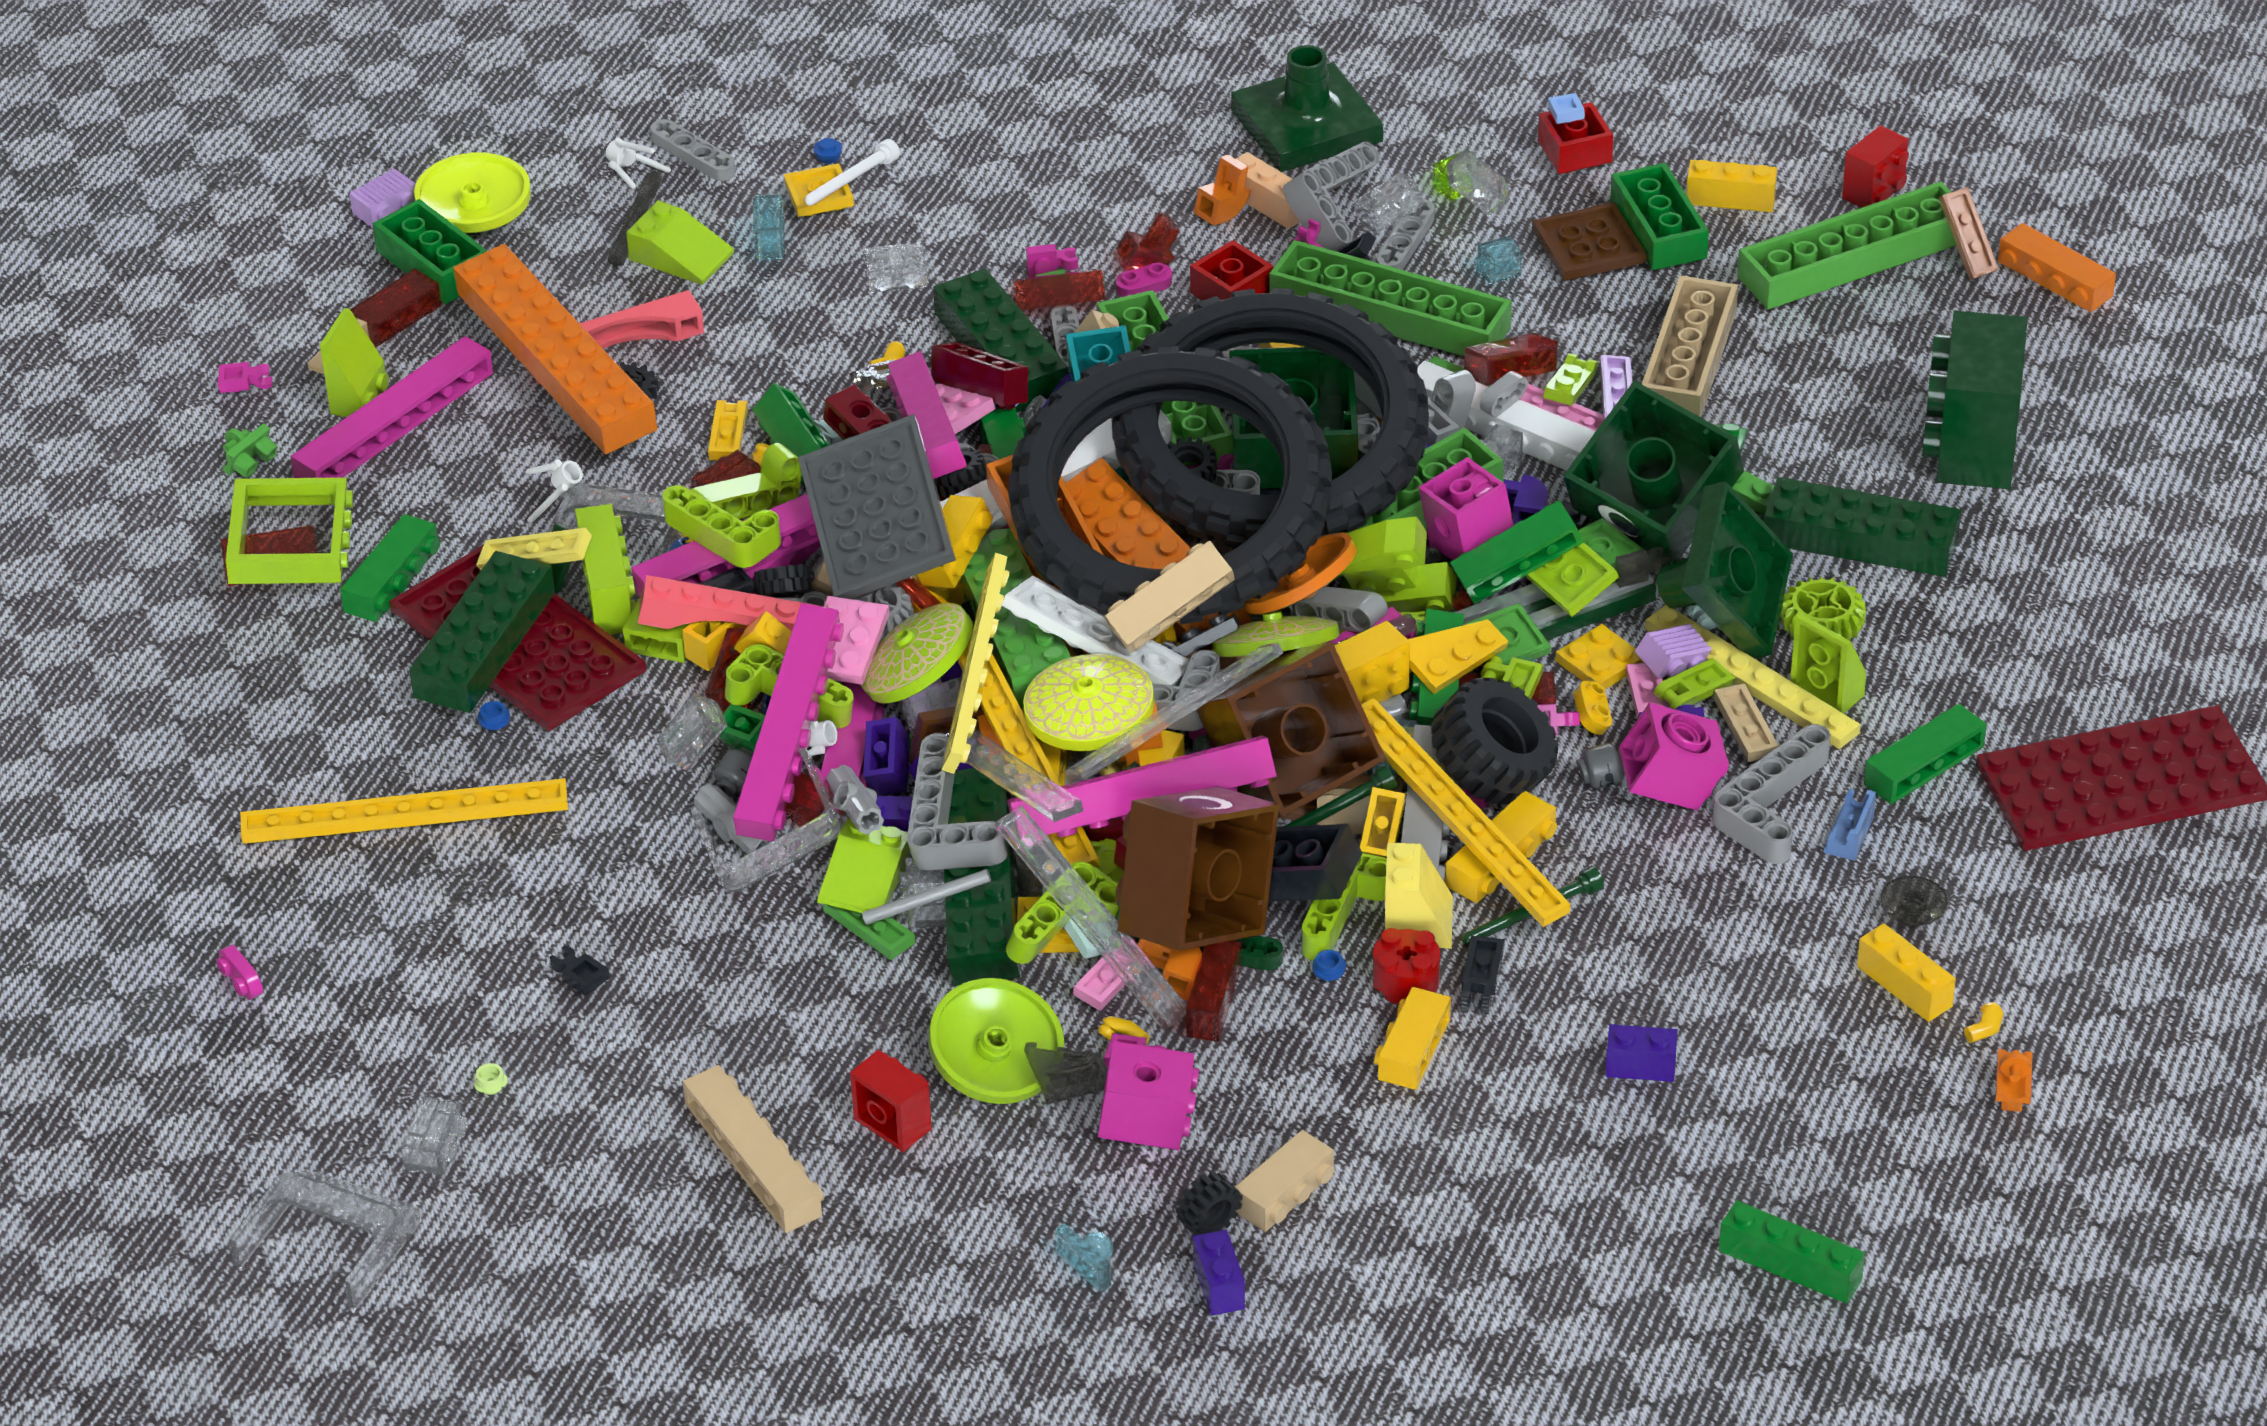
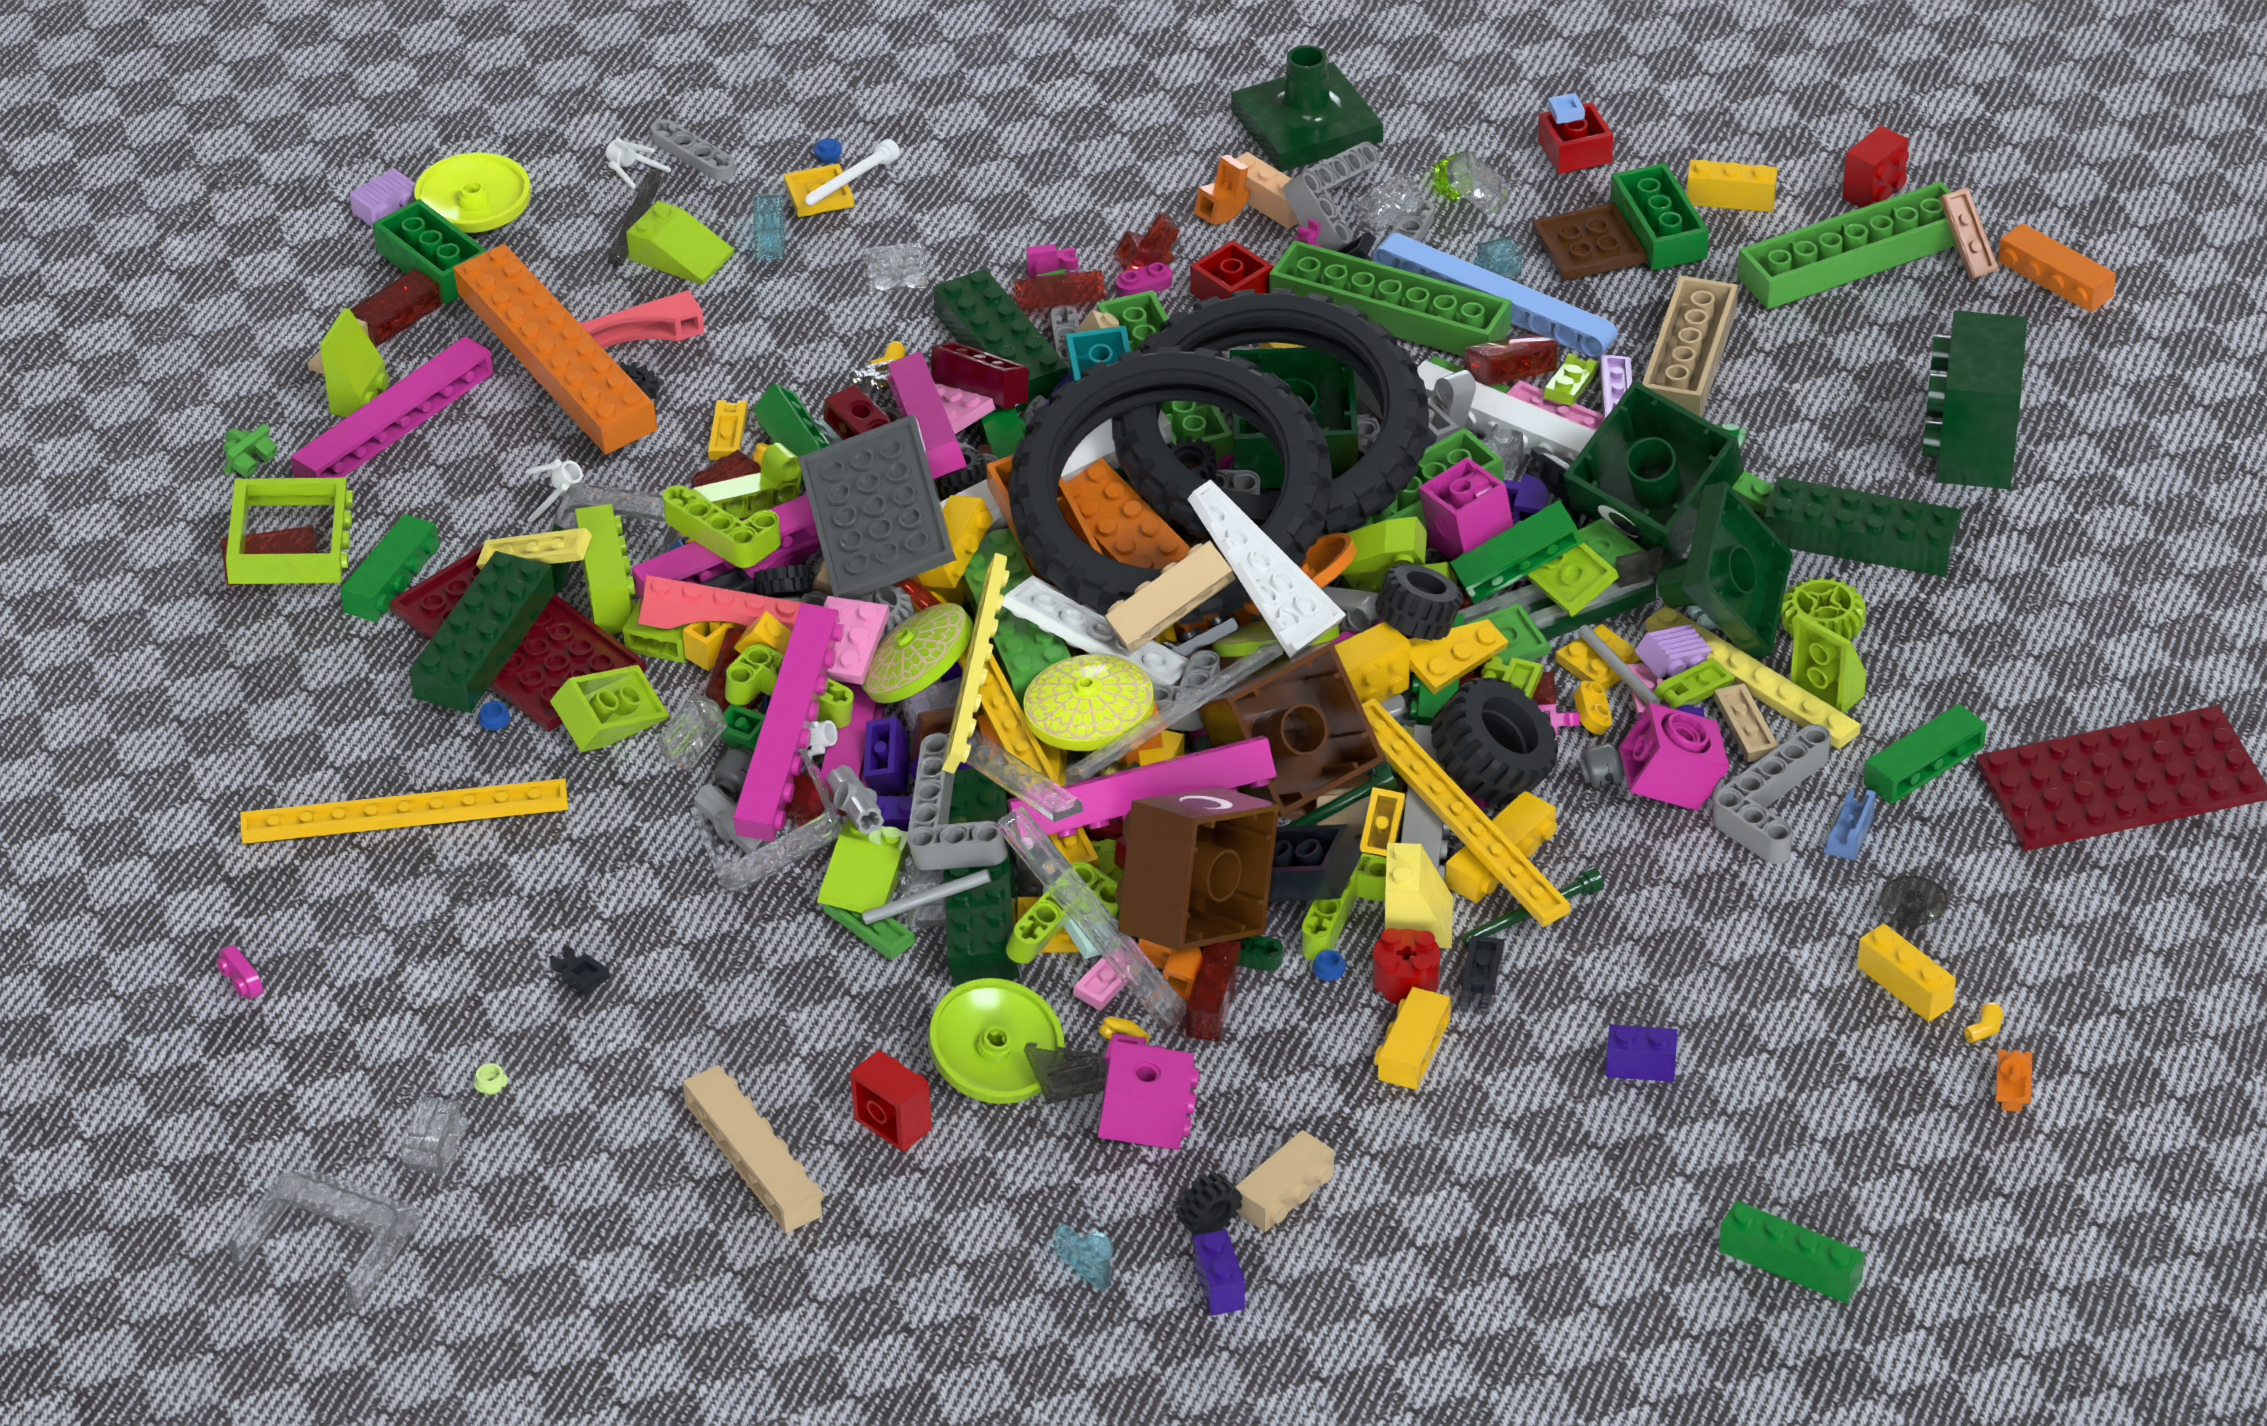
dark pink plate [218,362,273,393] -> none
light grey beam [1480,371,1528,417] -> none
none -> lime slope [550,665,670,752]
none -> white wing [1188,480,1346,659]
none -> light blue beam [1372,233,1618,358]
none -> black tyre [1375,563,1463,640]
none -> black hinge [1526,447,1571,505]
none -> light grey bar [1578,625,1660,705]

